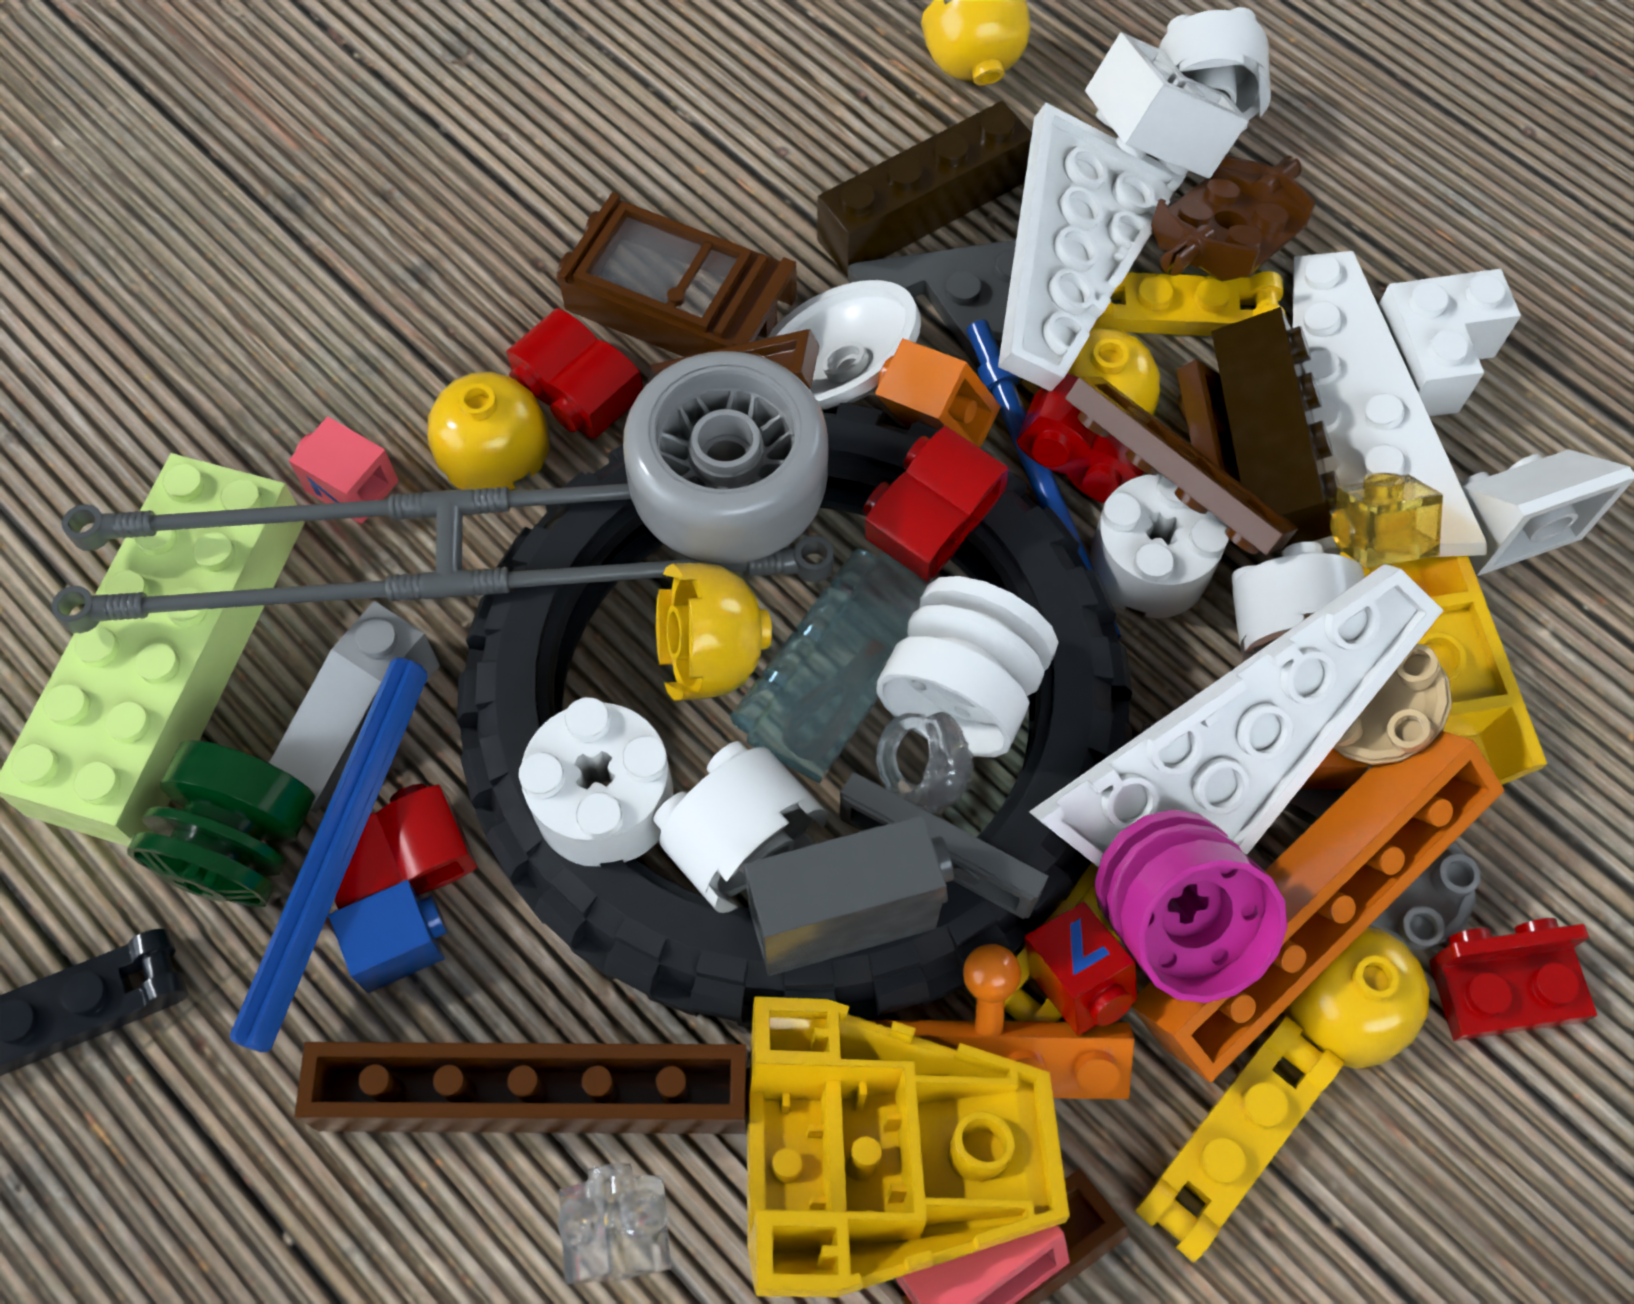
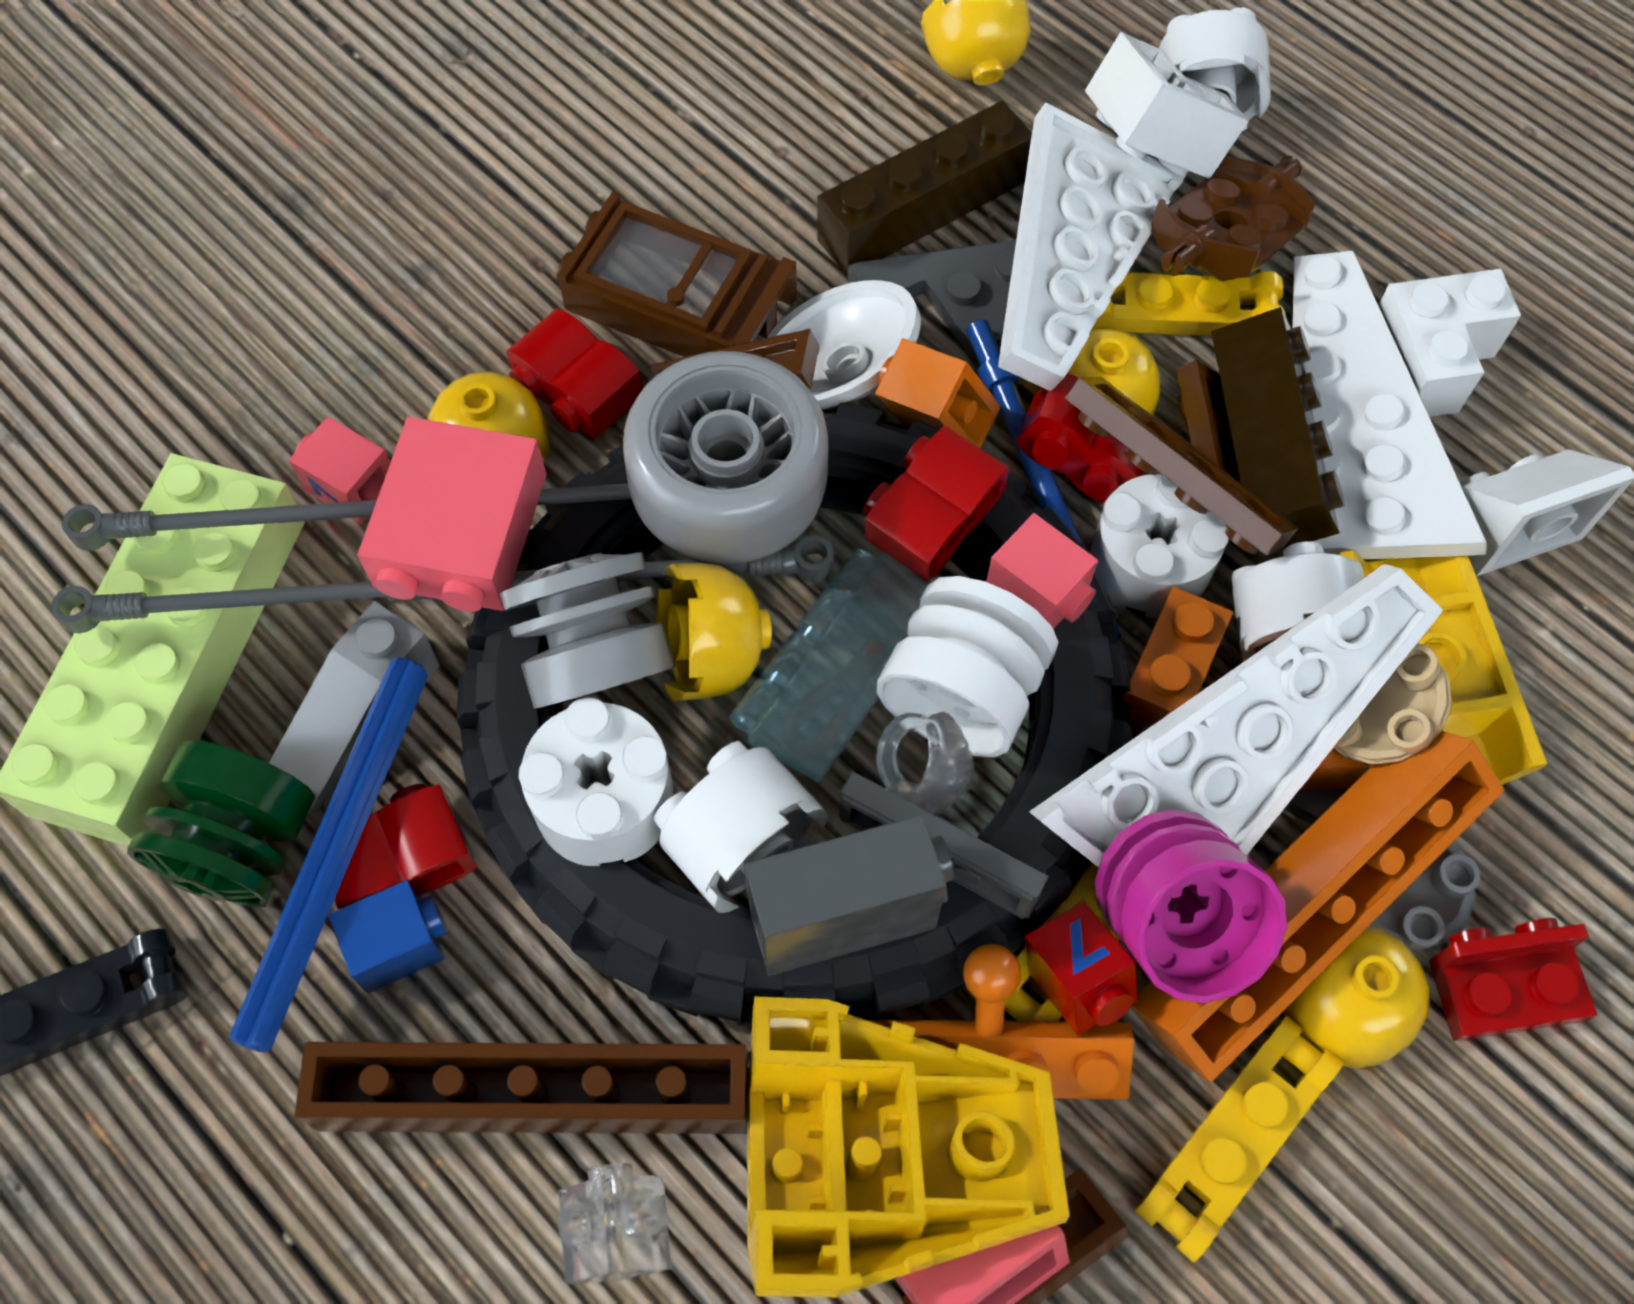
clear yellow brick [1331,472,1443,568] -> none
none -> coral brick [357,416,547,612]
none -> light grey wheel [499,552,676,708]
none -> coral brick [986,513,1098,629]
none -> orange brick [1122,586,1233,734]

